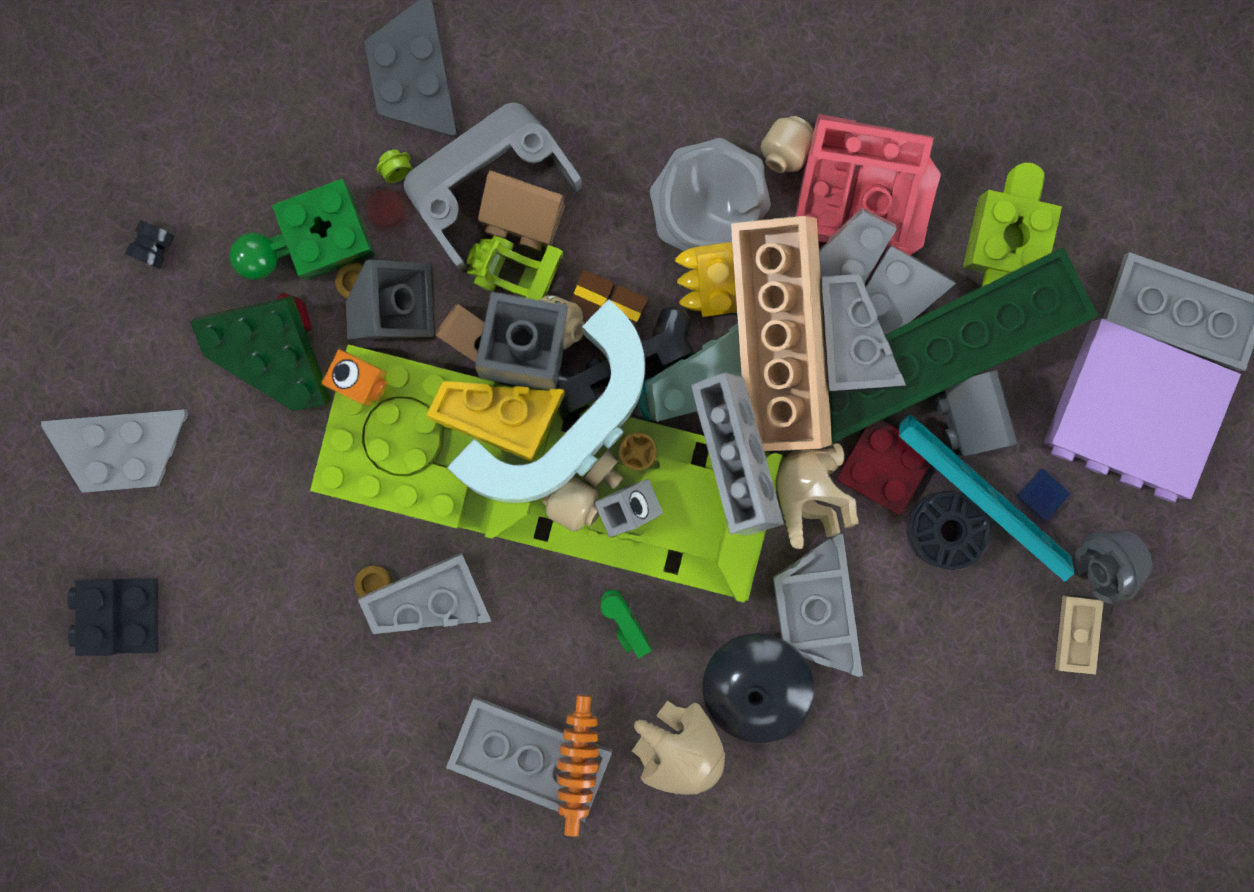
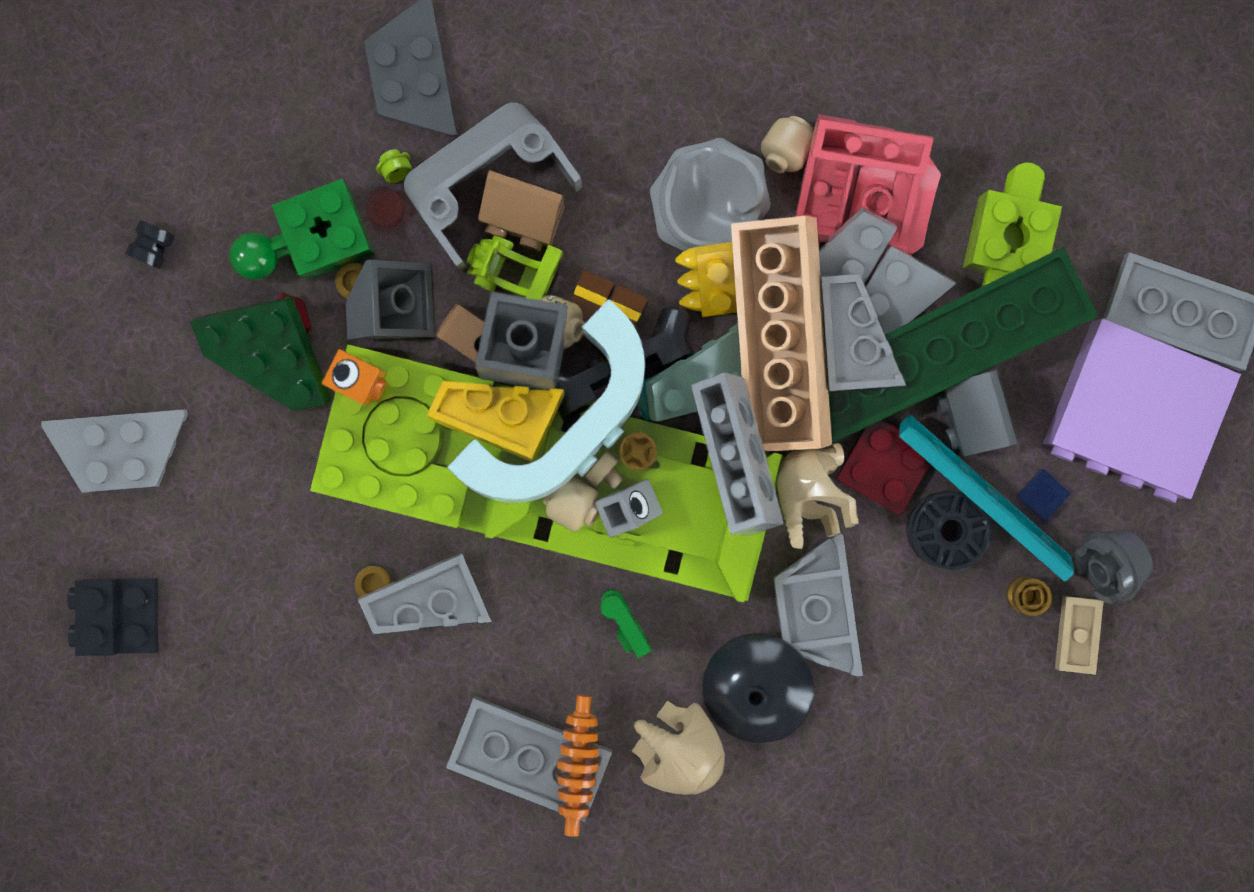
none -> pearl gold wheel [1006,576,1052,616]

